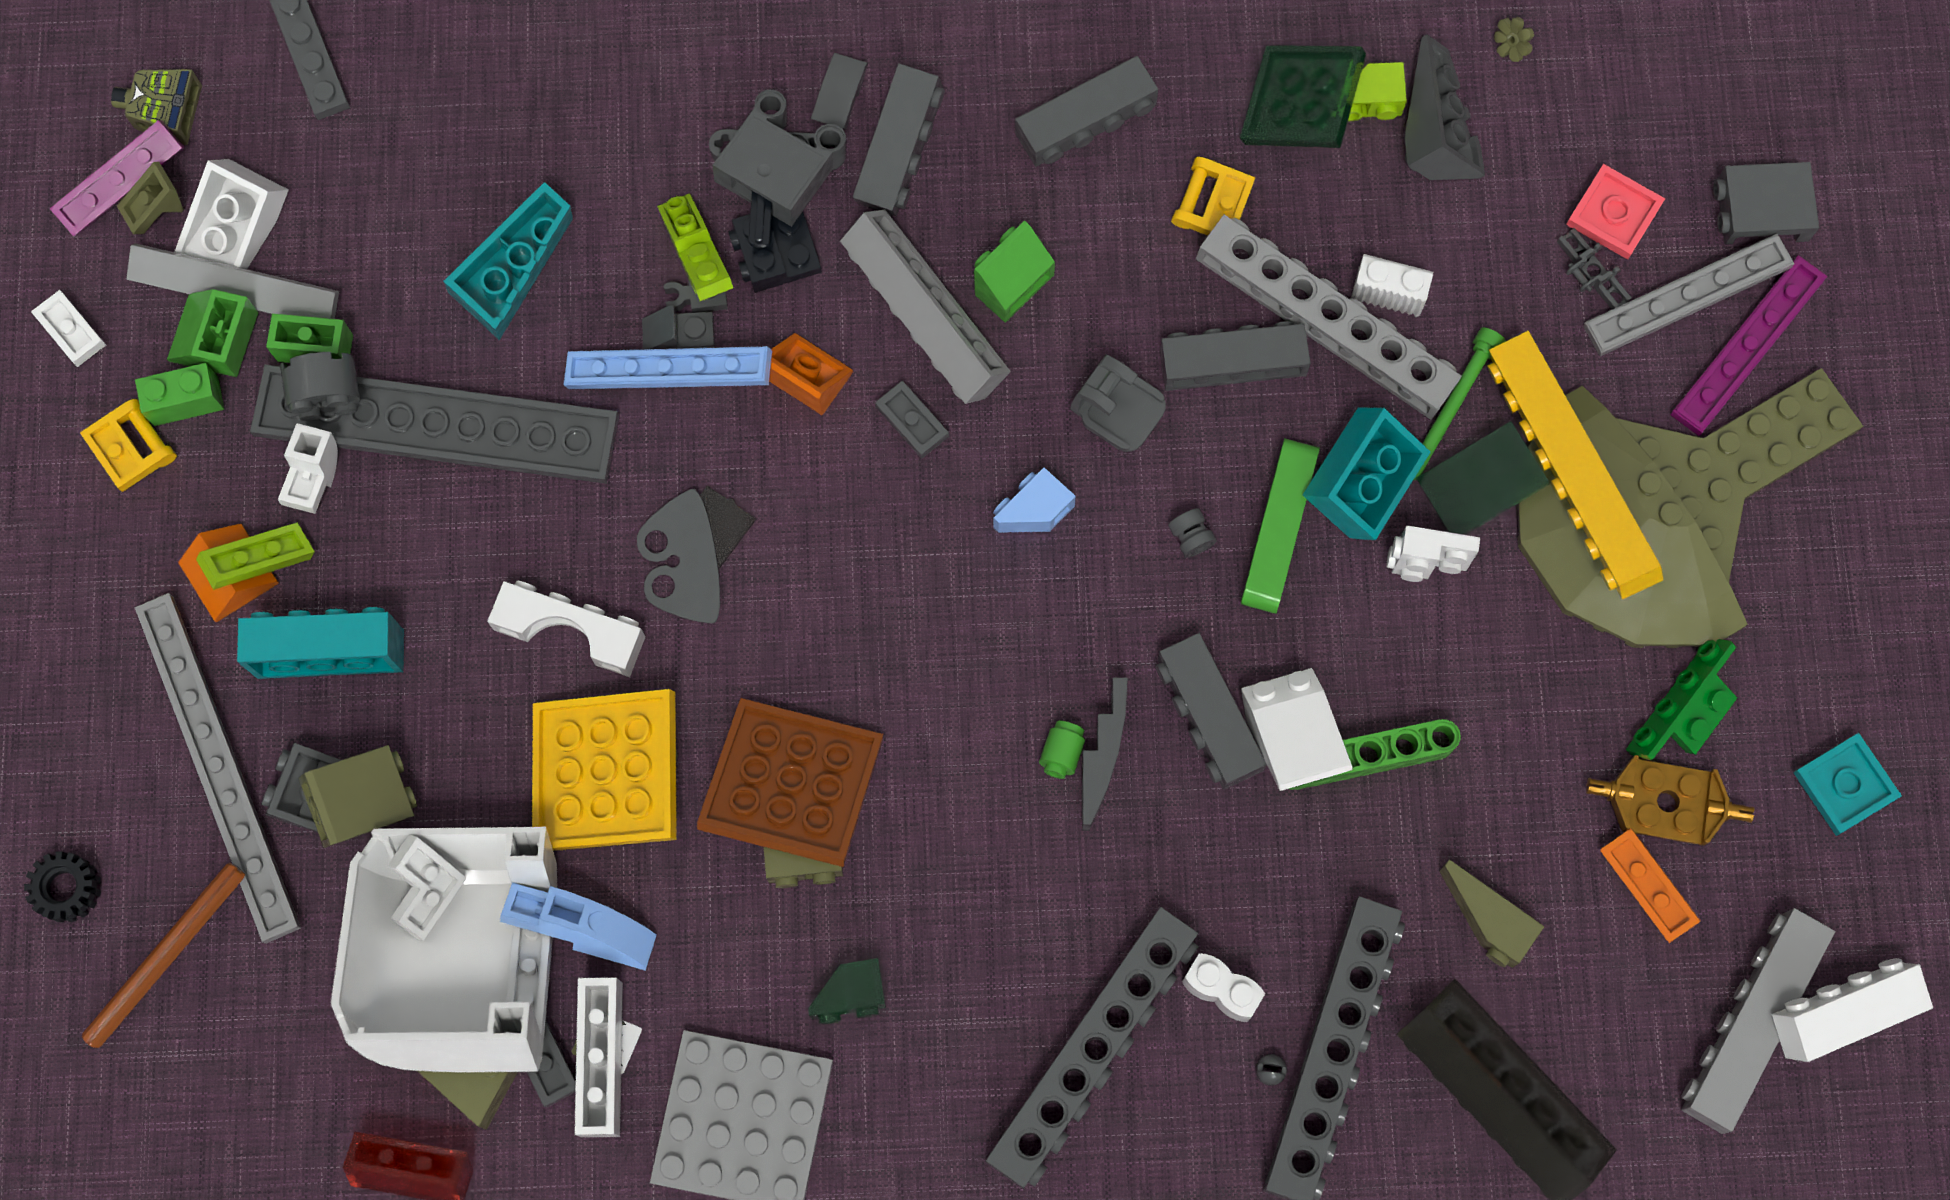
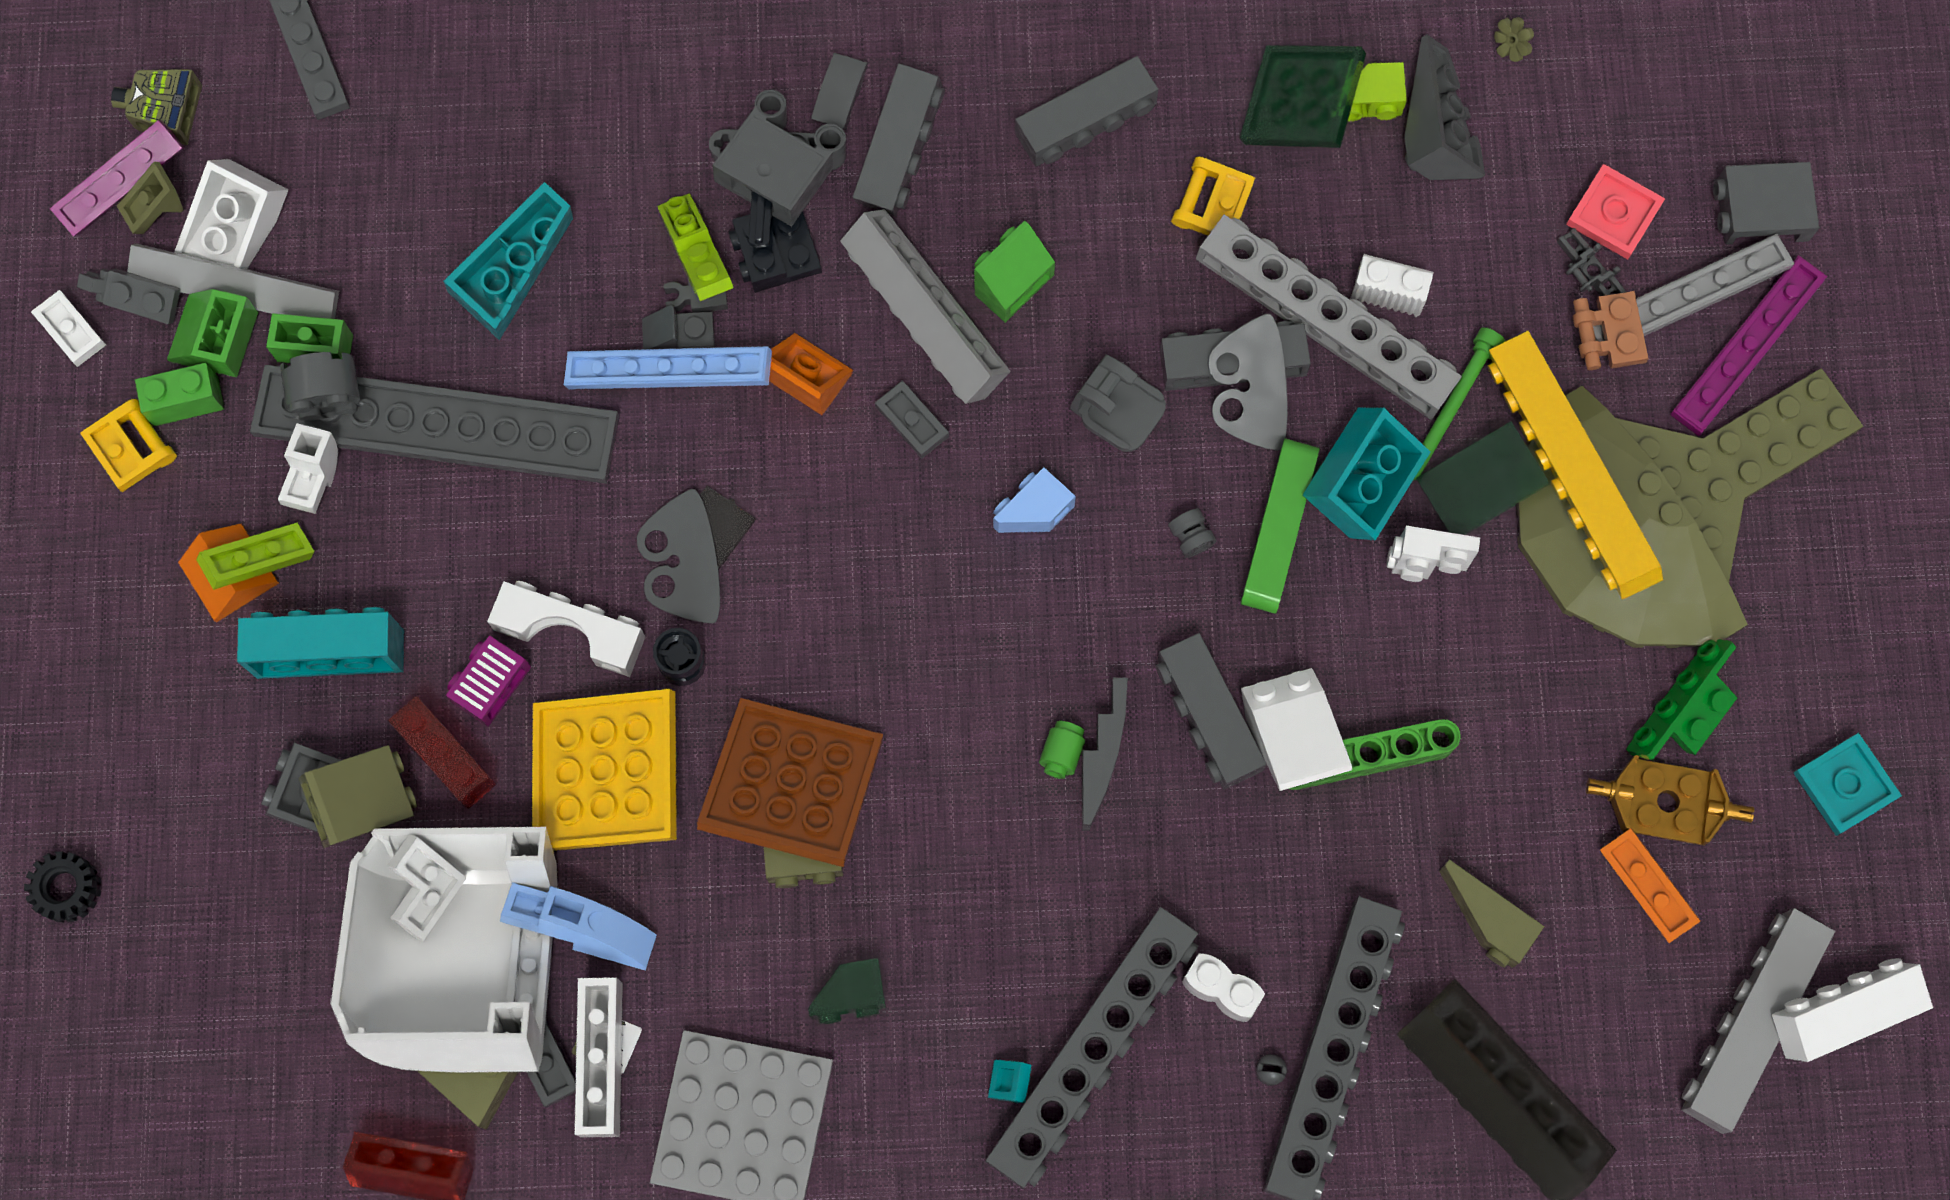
dark orange axle [81,863,245,1048] -> none
light grey plate [134,593,301,944] -> none
none -> dark grey hinge [77,268,180,324]
none -> clear red brick [388,696,497,809]
none -> magenta brick [445,635,531,727]
none -> black wheel [653,628,706,686]
none -> teal plate [988,1060,1032,1103]
none -> piece [1208,314,1287,451]
none -> nougat plate [1572,291,1649,371]

